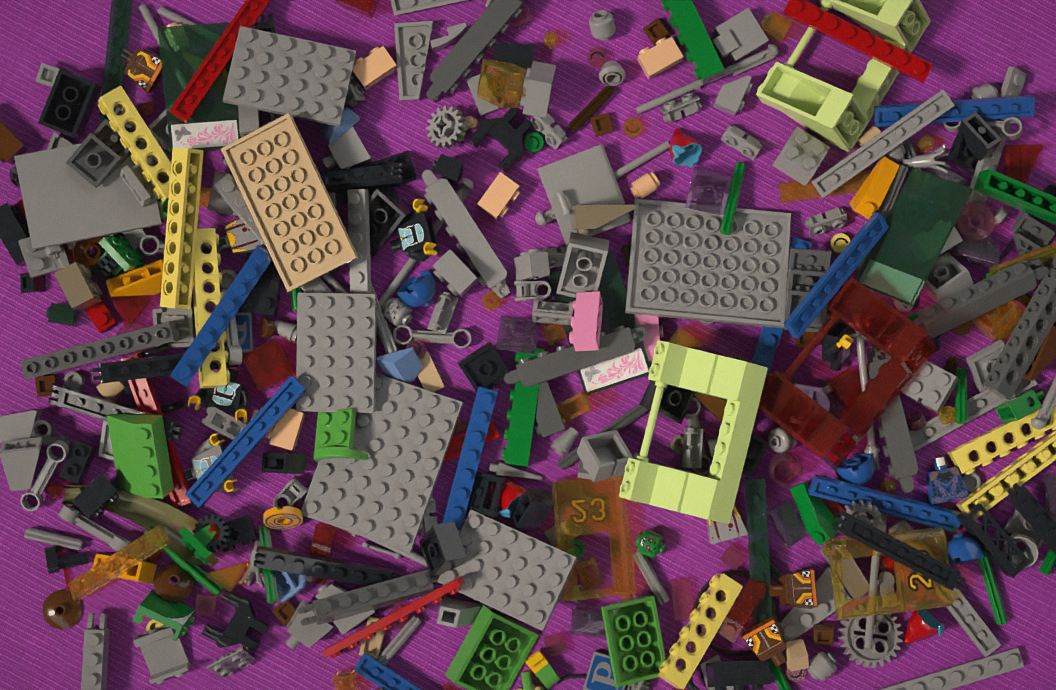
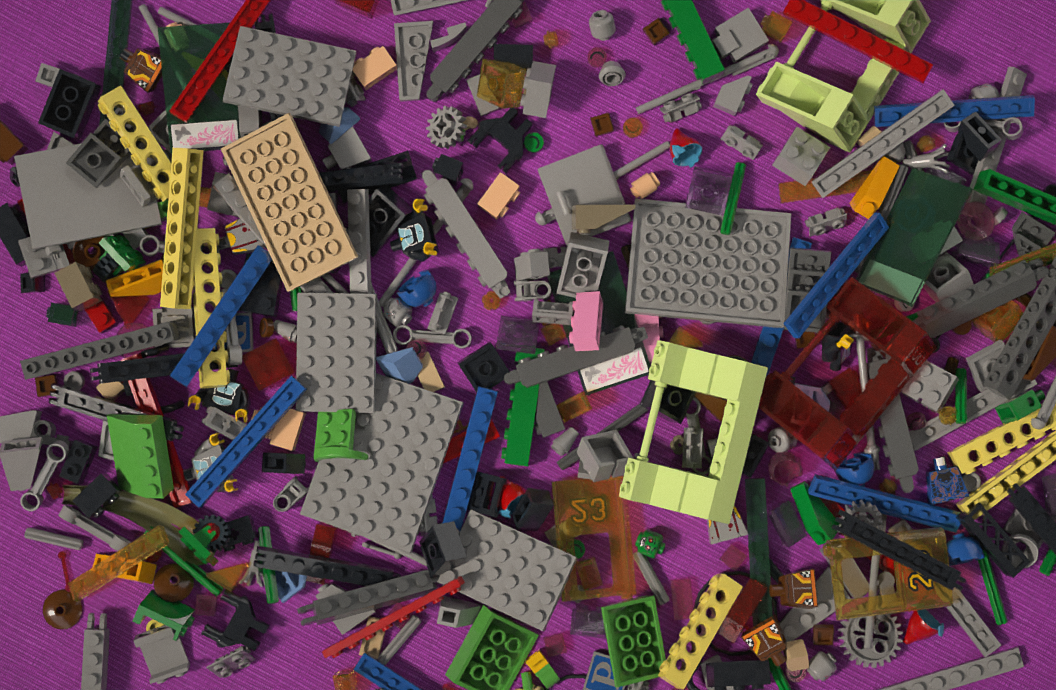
black piece [45,545,89,574] -> none
light orange tile [263,506,303,530] -> none
reddish brown tile [272,600,297,626] -> none
light grey torso [285,599,333,650] -> none
light grey piece [433,250,478,297] -> none
light grey piece [489,461,543,480] -> none
light grey hinge [530,112,568,150] -> none
dark brown axle [568,86,614,132] -> none
light nougat brick [637,37,683,80] -> none
light yellow tile [830,233,850,253] -> none
clear red wing [1004,145,1043,184] -> none

